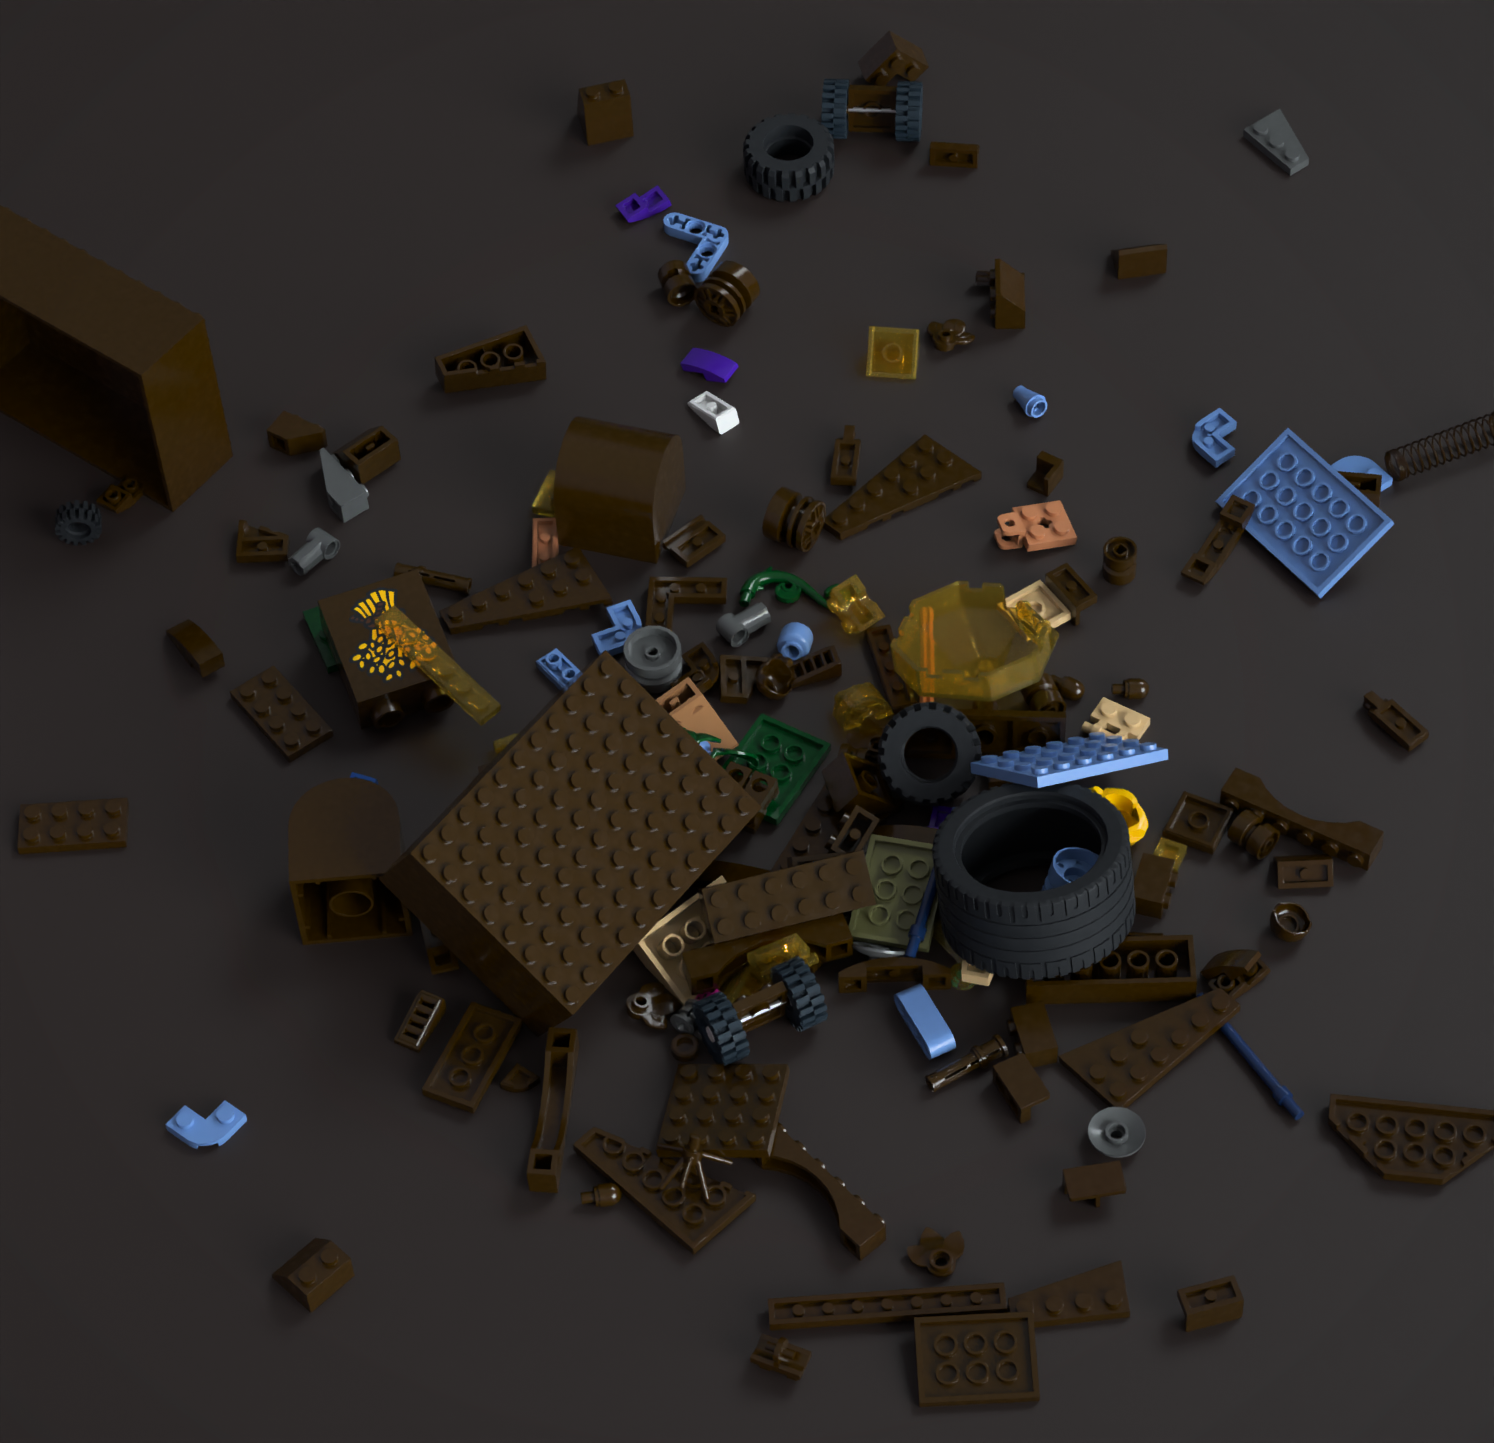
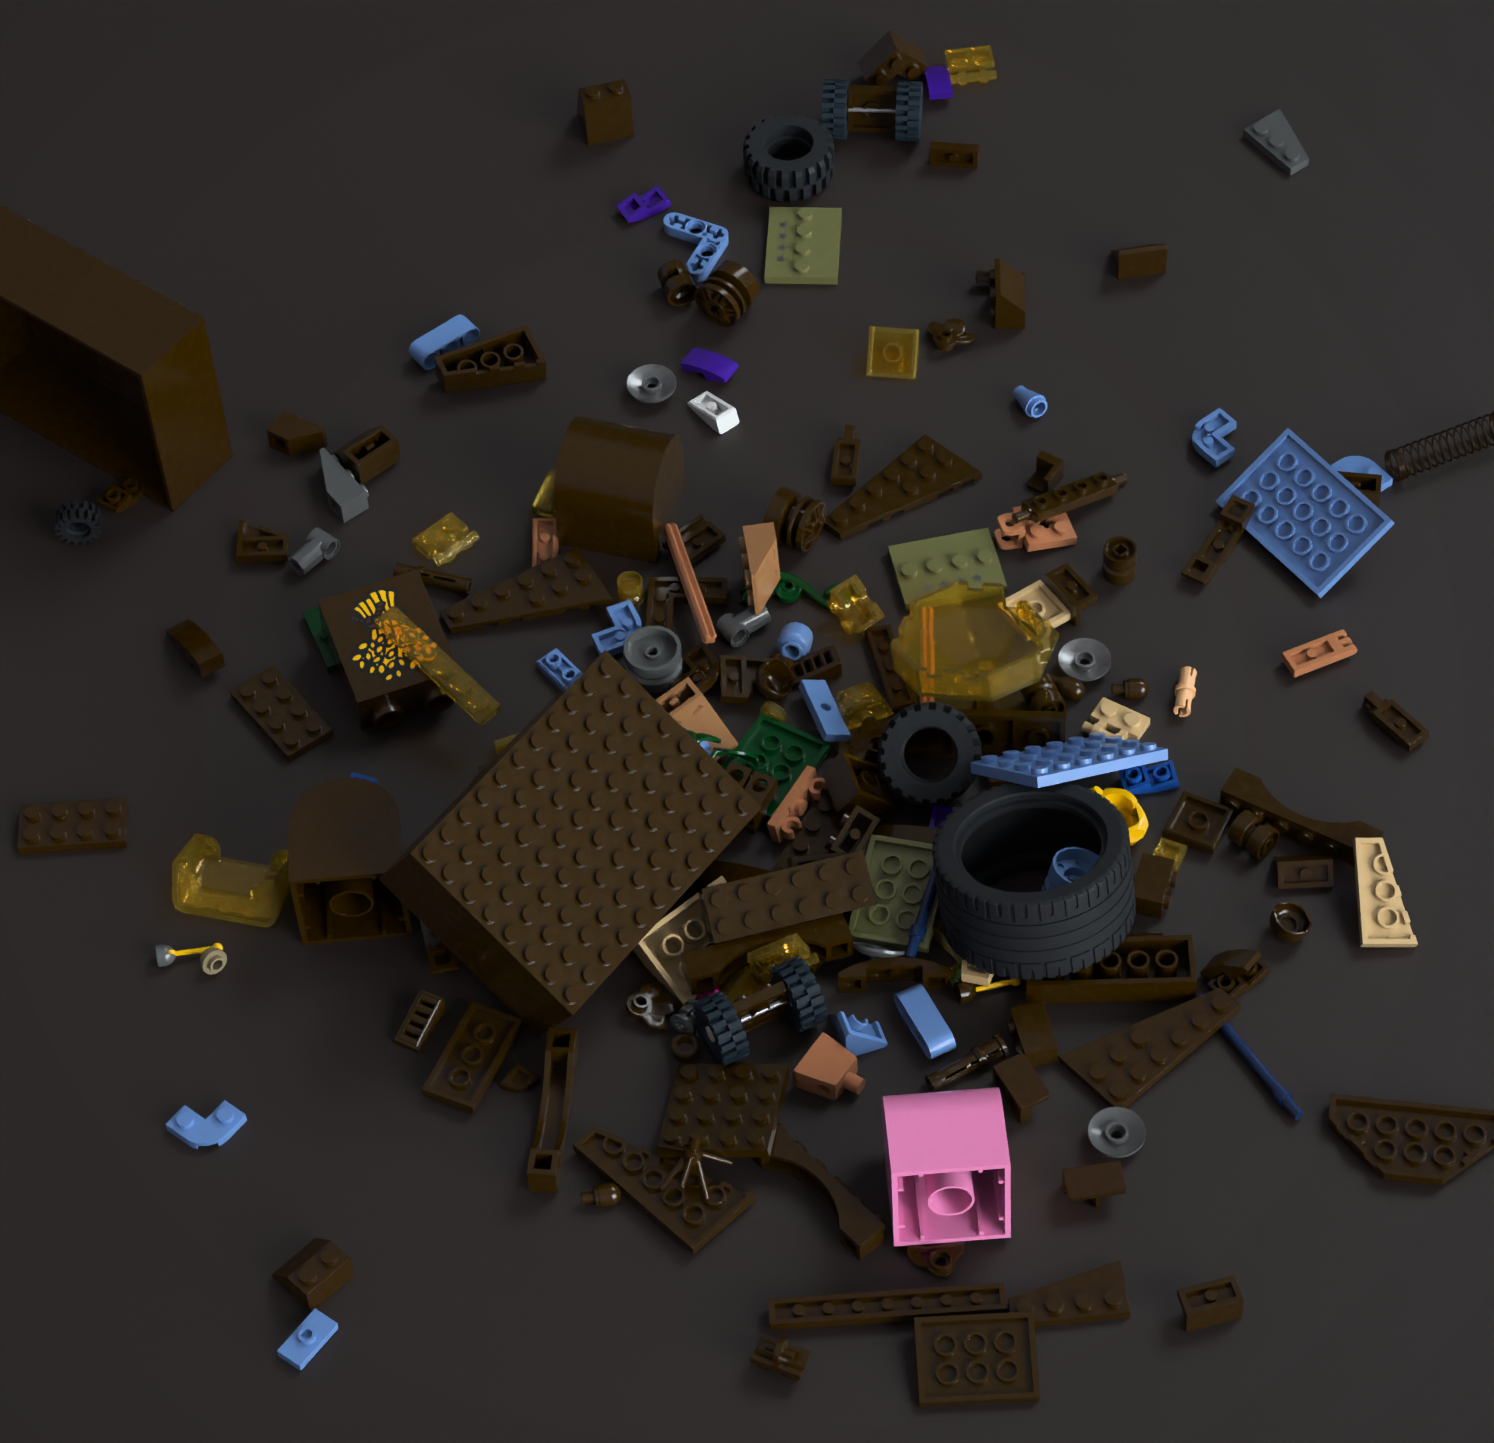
none -> hinge [155,943,223,967]
none -> clear yellow windscreen [172,833,290,927]
none -> dark tan plate [200,947,227,975]
none -> medium blue plate [277,1309,339,1371]
none -> medium blue beam [408,314,480,370]
none -> clear yellow plate [412,512,479,566]
none -> clear yellow wheel [617,571,644,607]
none -> flat silver dish [627,364,677,403]
none -> nougat axle [663,523,717,644]
none -> medium nougat slope [739,522,781,616]
none -> clear yellow tile [760,701,787,722]
none -> olive plate [764,207,842,285]
none -> nougat plate [767,765,827,844]
none -> nougat torso [793,1032,866,1100]
none -> medium blue tile [798,680,851,742]
none -> medium blue slope [829,1011,888,1056]
none -> bright pink brick [882,1087,1011,1247]
none -> olive plate [888,527,1007,611]
none -> dark purple slope [923,65,953,100]
none -> clear yellow plate [944,45,997,86]
none -> dark brown hinge [954,978,1021,1004]
none -> dark brown plate [1012,471,1128,524]
none -> flat silver dish [1058,638,1111,681]
none -> blue slope [1118,760,1180,795]
none -> light nougat pin [1173,666,1197,717]
none -> nougat hinge [1281,629,1358,678]
none -> tan wing [1353,838,1418,947]

